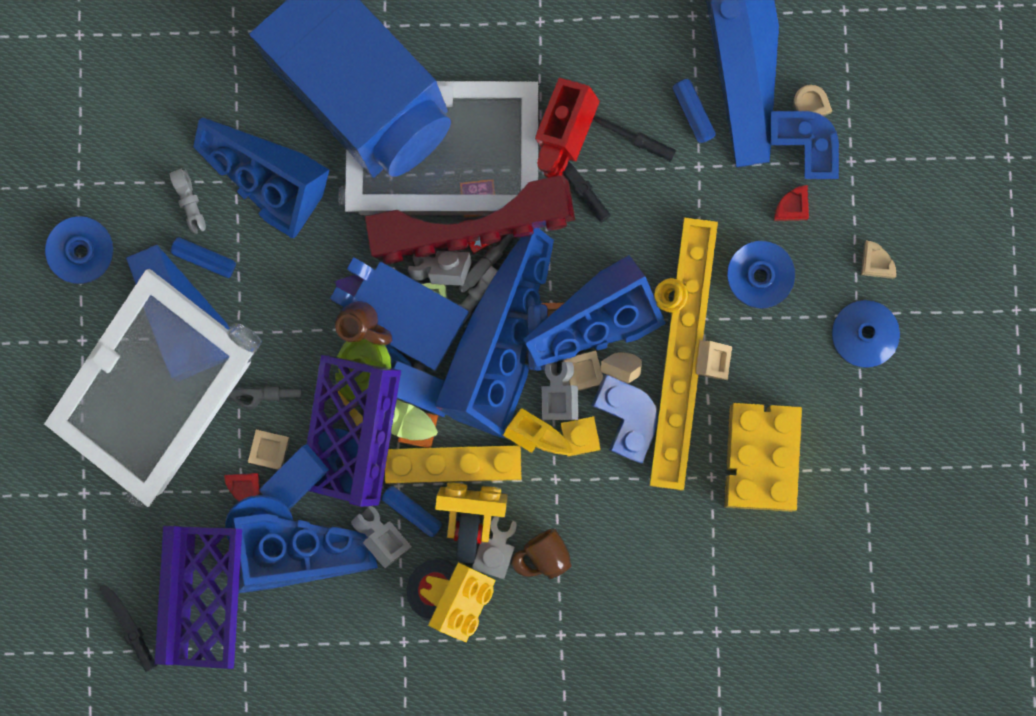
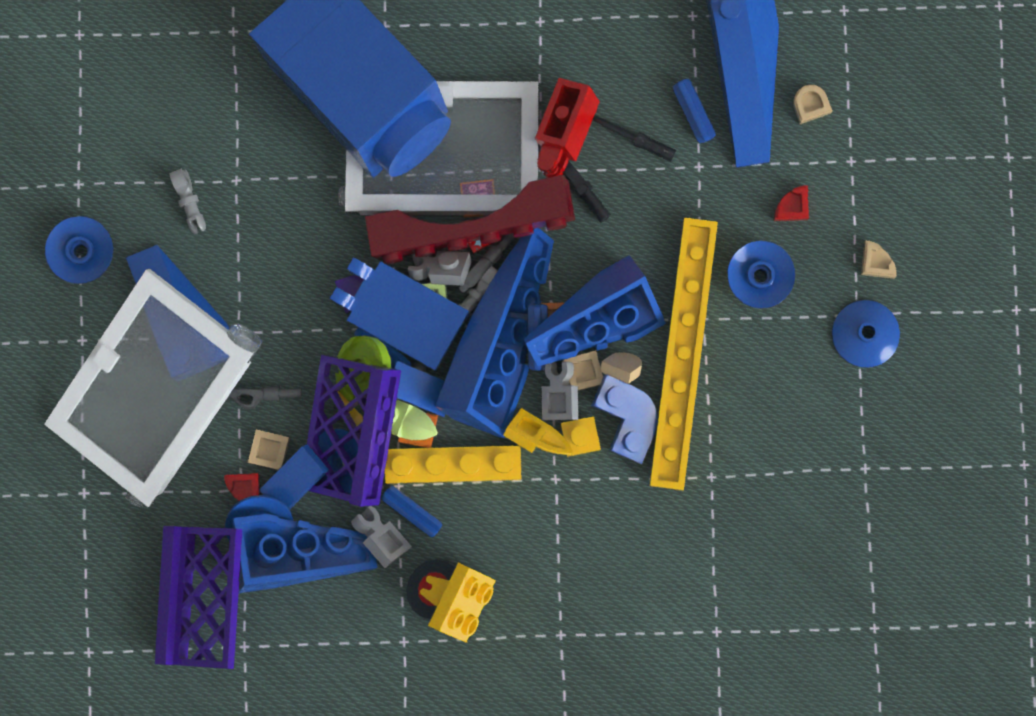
black piece [100,585,158,672] -> none
blue axle [171,237,236,278] -> none
blue wedge [193,118,329,238] -> none
reddish brown piece [335,301,392,345] -> none
yellow plate [435,482,508,563] -> none
light grey plate [472,516,517,579] -> none
reddish brown piece [511,528,572,579] -> none
yellow plate [654,278,688,313] -> none
tan tile [696,341,732,380] -> none
yellow piece [724,403,802,512] -> none
blue plate [771,111,839,179] -> none

